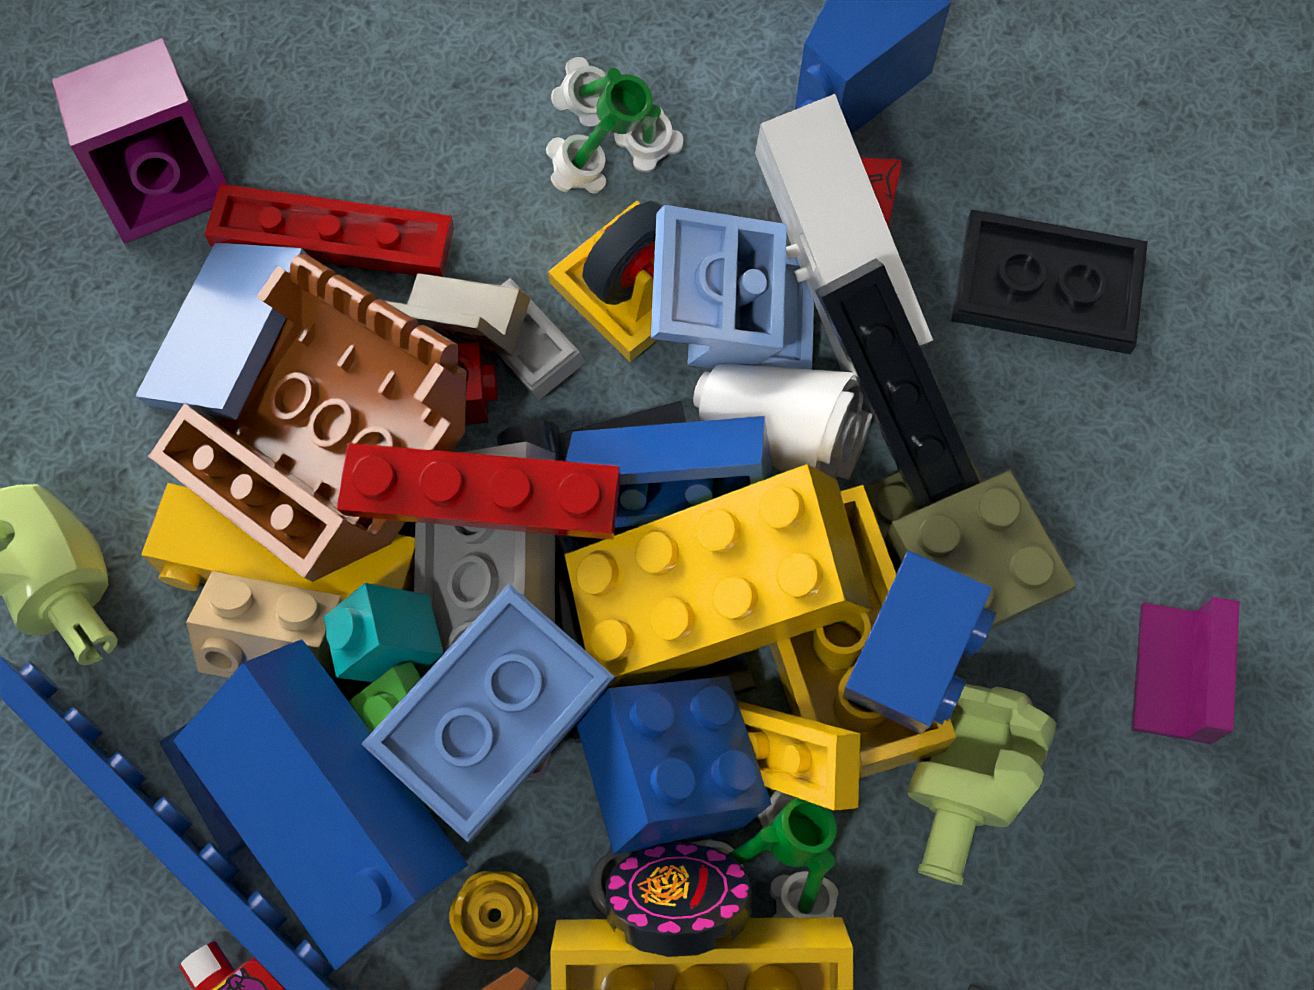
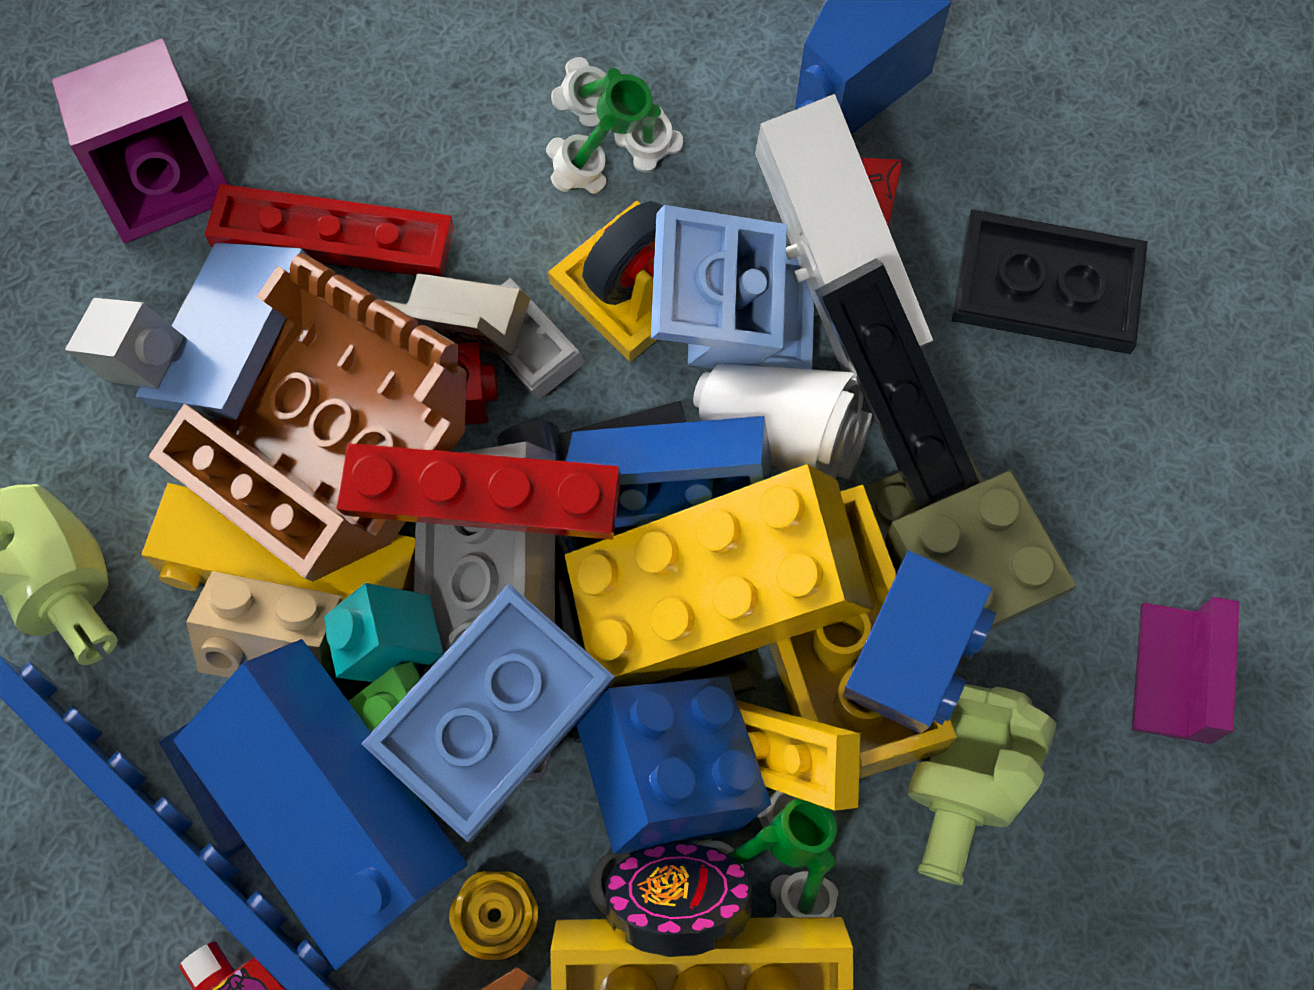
none -> light grey brick [65,298,185,389]

